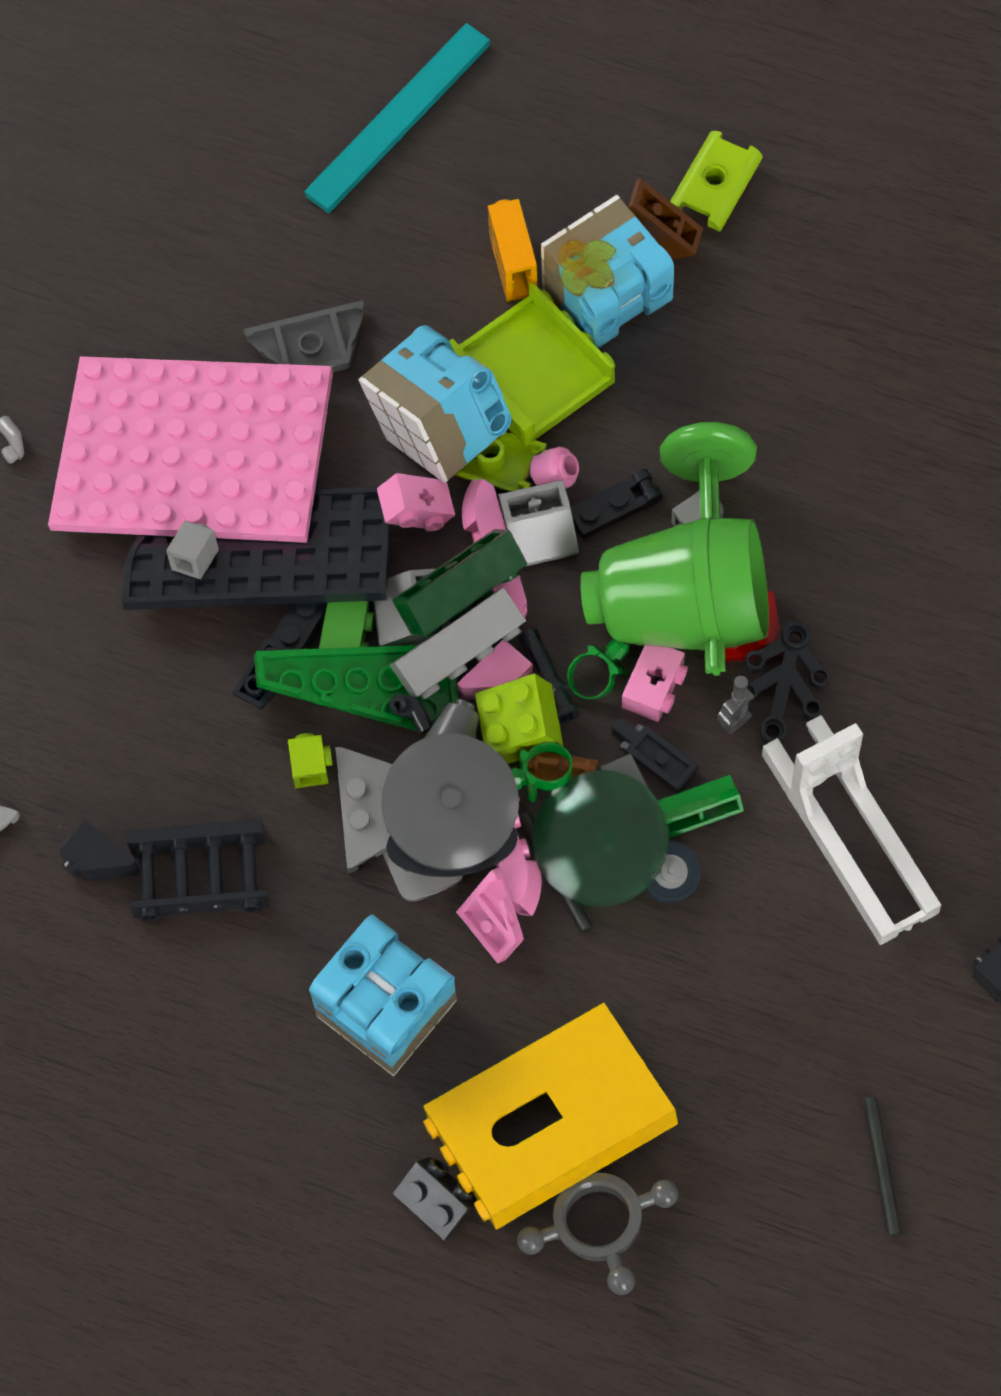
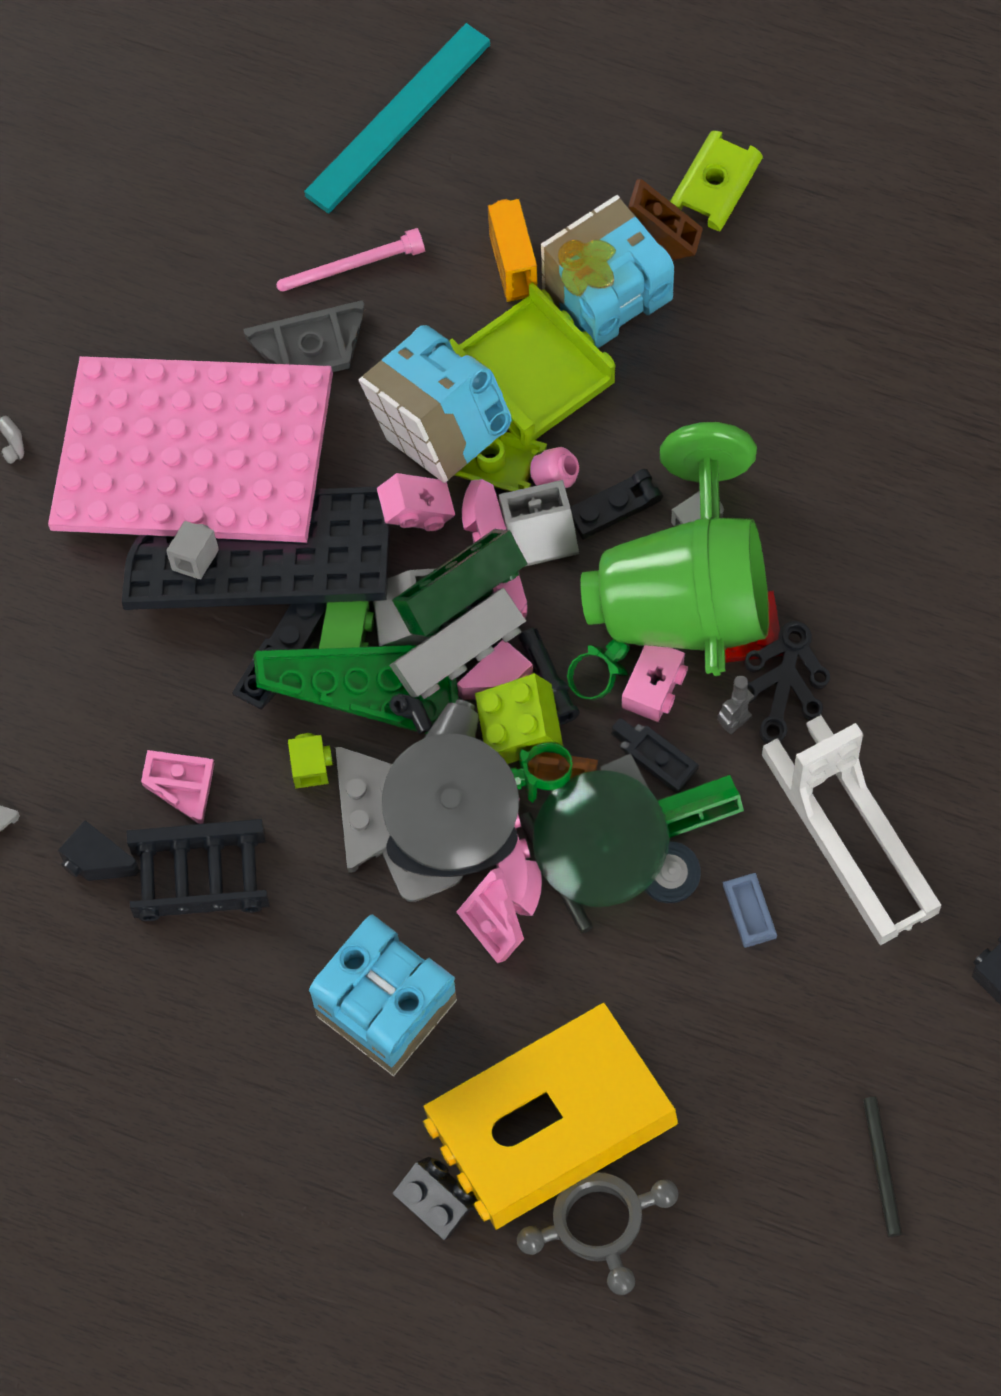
none -> bright pink wing [141,750,215,824]
none -> bright pink piece [277,228,425,291]
none -> sand blue tile [723,873,777,948]

